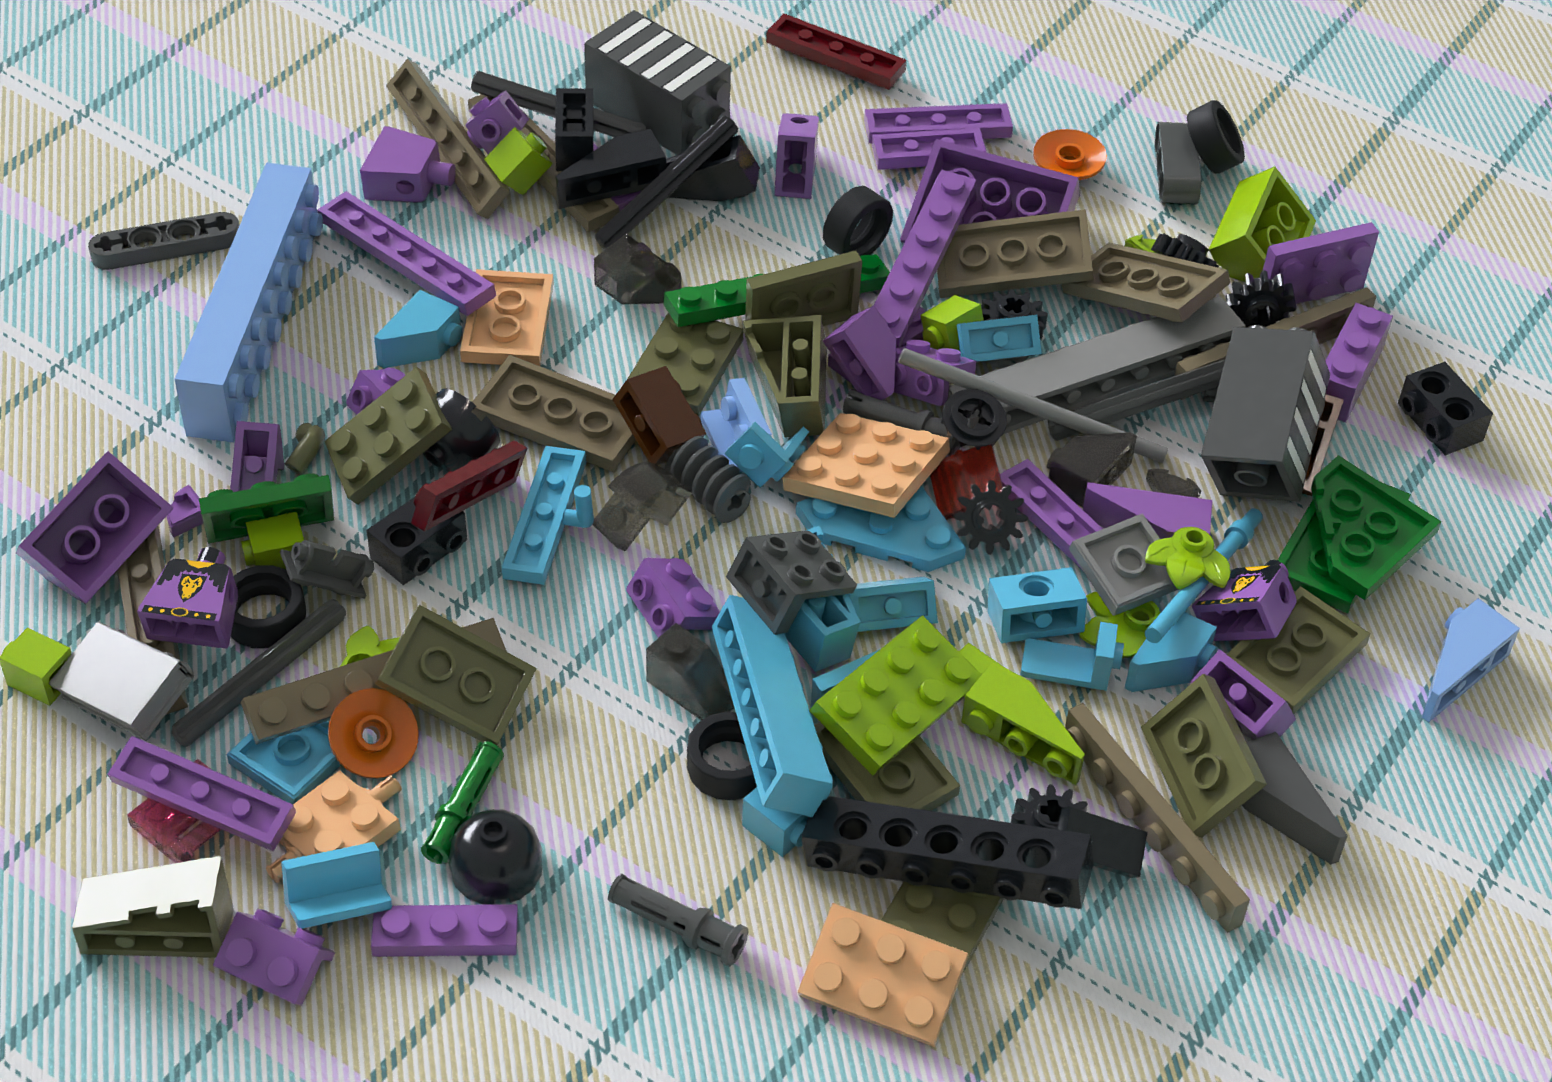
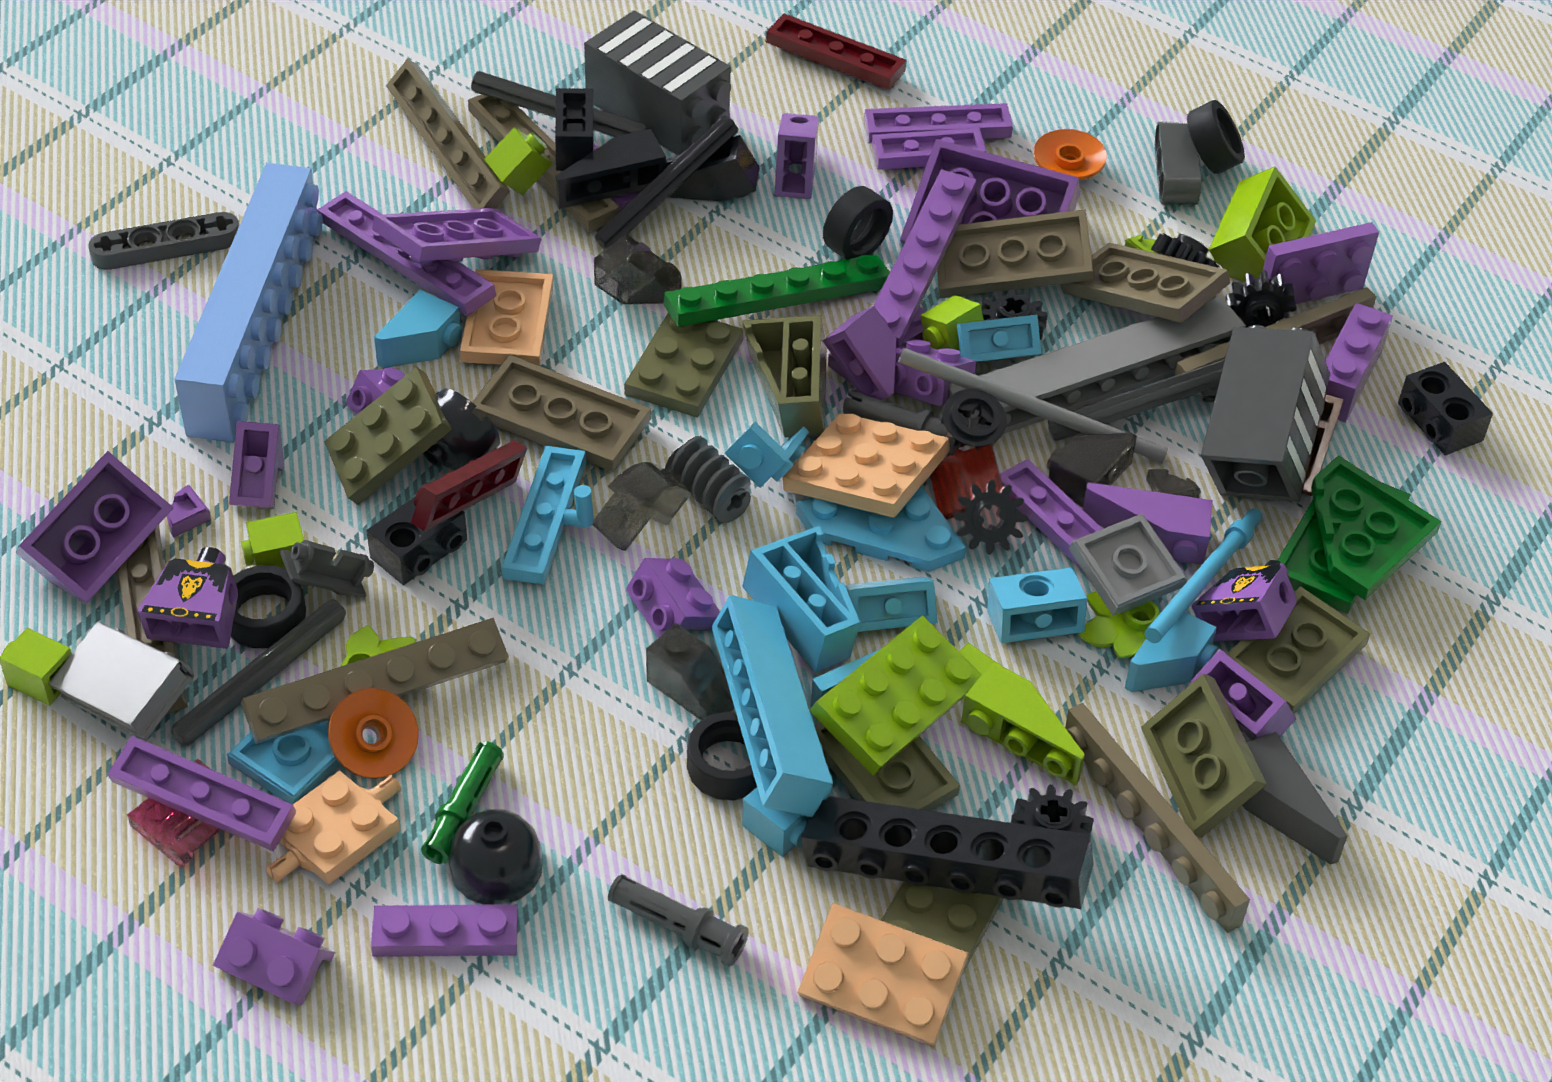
olive wedge [72,856,234,958] -> none
green plate [199,473,334,544] -> none
medium azure panel [281,842,392,929] -> none
olive arm [284,423,325,475] -> none
medium lavender torso [360,126,456,202] -> none
olive plate [375,604,537,745] -> none
medium lavender brick [465,90,529,154] -> none
reddish brown brick [612,366,706,467] -> none
light blue bracket [700,378,772,472] -> none
dark grey bracket [726,531,857,634] -> none
olive plate [745,251,862,337] -> none
medium azure bracket [1020,622,1124,691] -> none
black tile [1058,807,1148,878] -> none
lime plate [1145,527,1230,590] -> none
light blue slope [1422,598,1520,722] -> none
none -> medium lavender plate [372,208,542,264]

